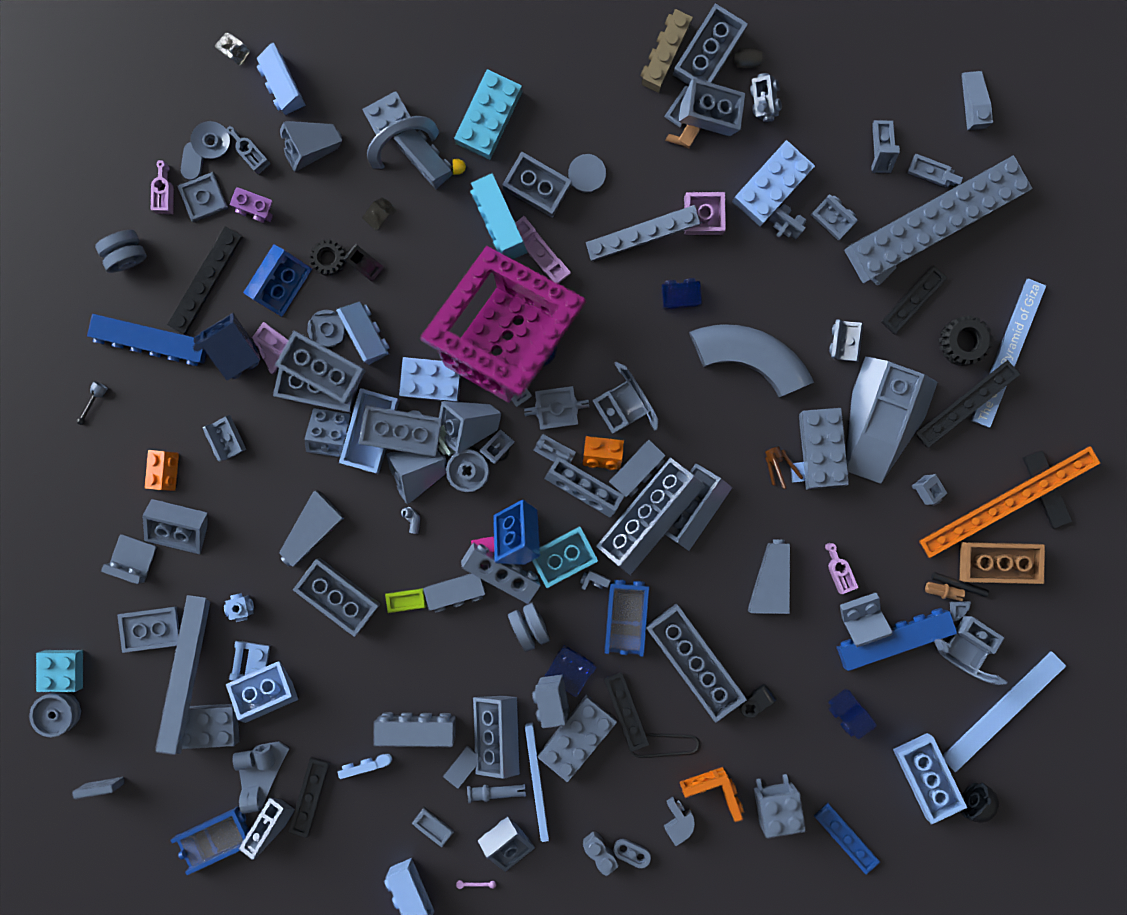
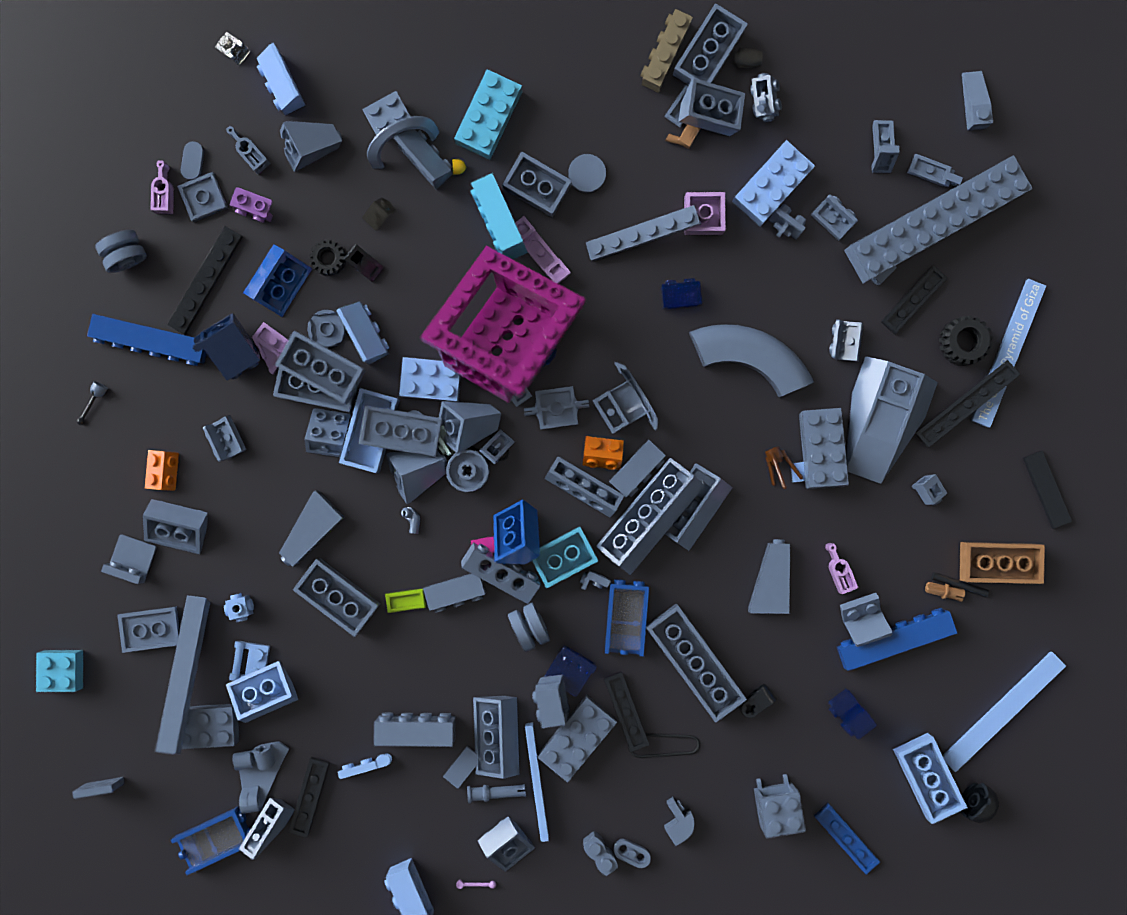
sand blue wheel [29,692,81,737] -> none
sand blue dish [191,121,230,159] -> none
sand blue tile [412,807,454,847] -> none
sand blue hinge [533,434,576,463] -> none
orange bracket [680,767,744,822] -> none
orange plate [919,446,1100,558] -> none
sand blue piece [935,616,1007,685] -> none
sand blue tile [950,601,971,621] -> none

